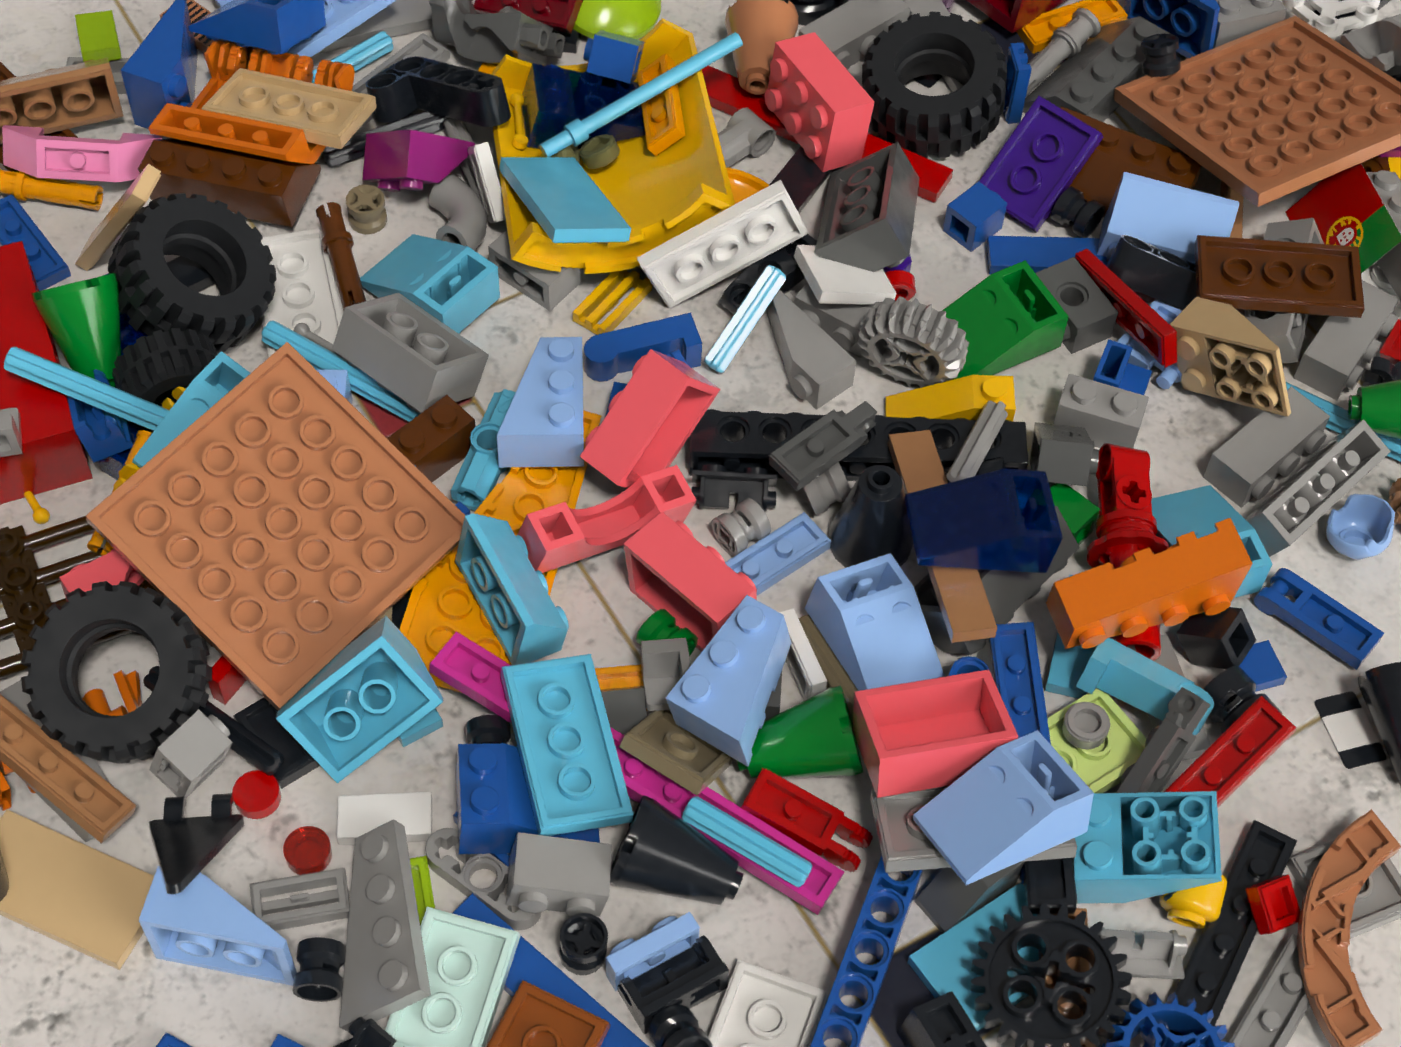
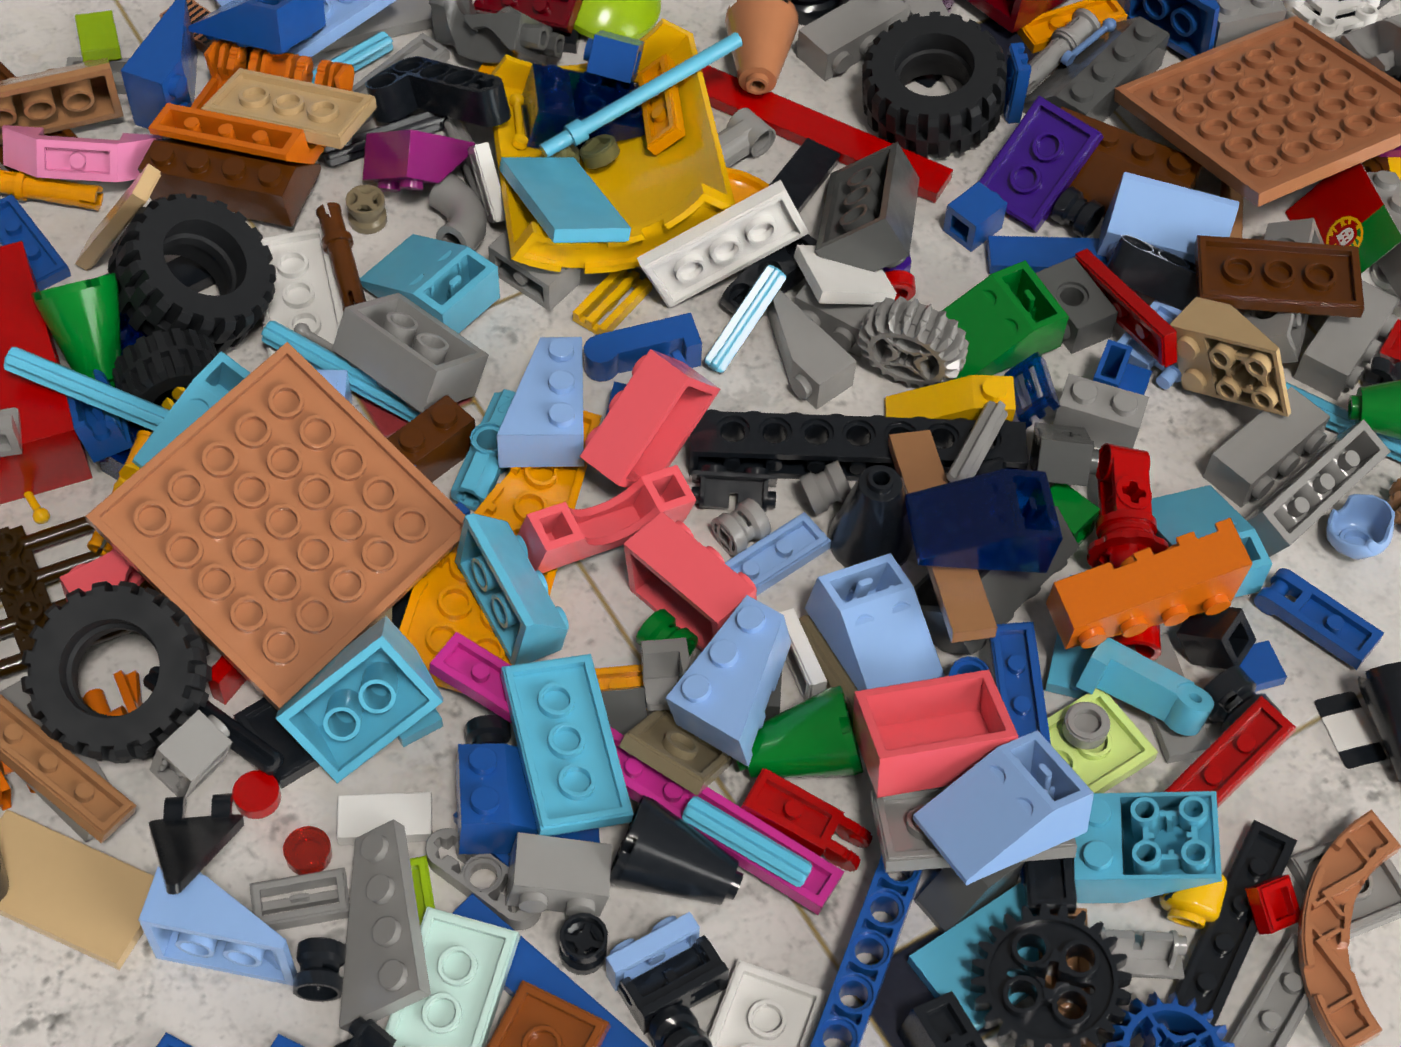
coral piece [765,32,875,172] -> none
dark grey hinge [769,401,877,491] -> none
dark grey hinge [1116,687,1210,793] -> none
black wheel [1141,33,1181,77] -> none
none -> clear blue tile [1004,352,1060,429]
none -> medium blue hinge [1061,18,1117,67]

